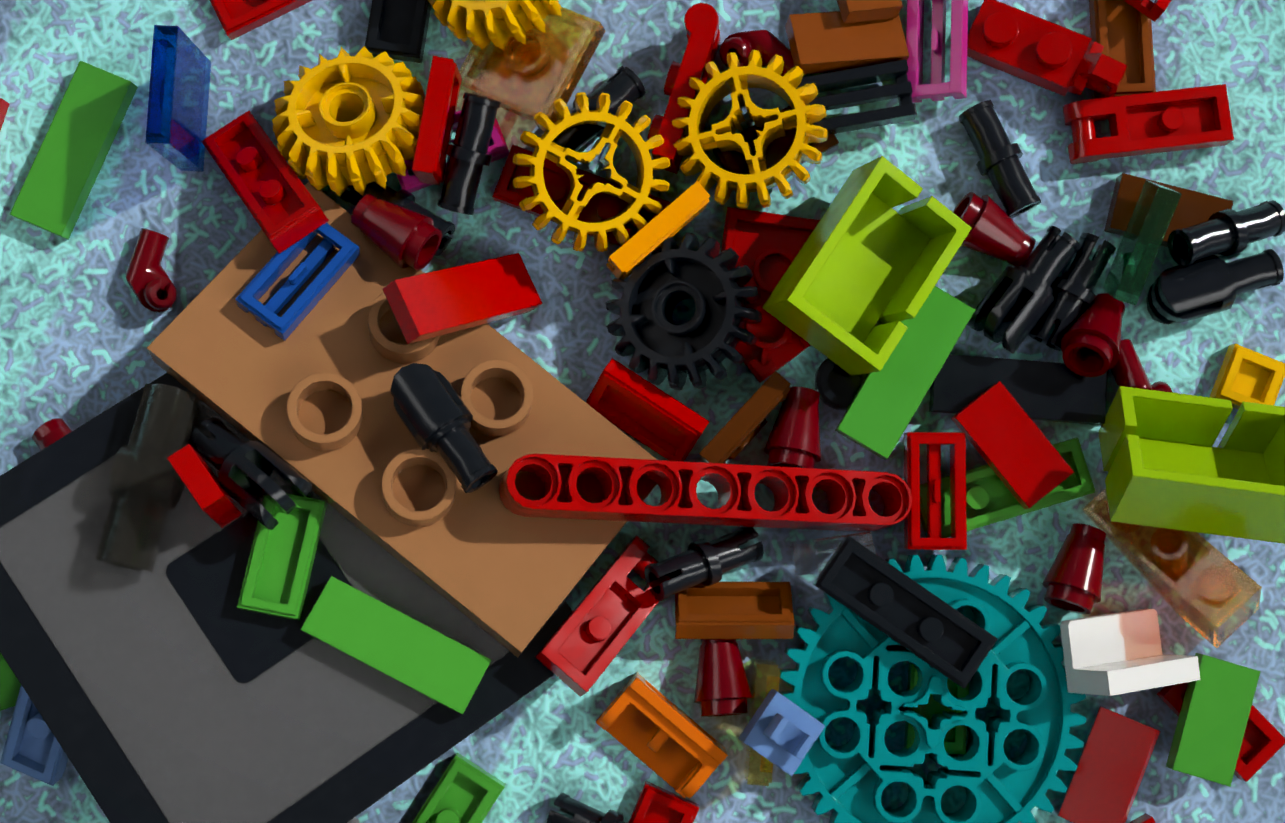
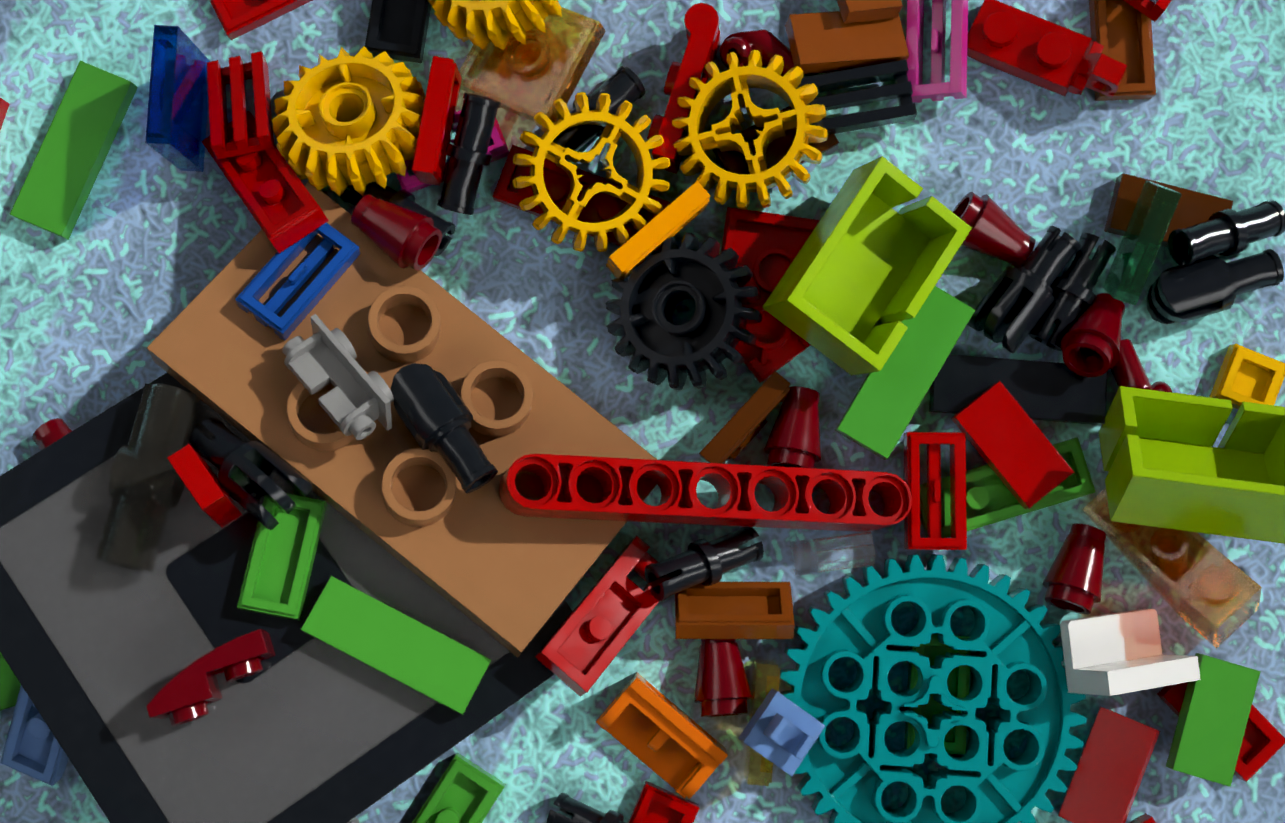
dark red arm [126,228,177,312] -> none
red tile [382,253,543,344] -> none
red tile [586,358,710,461] -> none
black tile [813,536,998,689] -> none
black tile [814,358,868,410] -> none
black pin [959,100,1041,218] -> none
red plate [1063,84,1234,164] -> none
none -> dark red slope [146,629,276,727]
none -> red tile [207,51,274,160]
none -> light grey hinge [282,314,394,440]

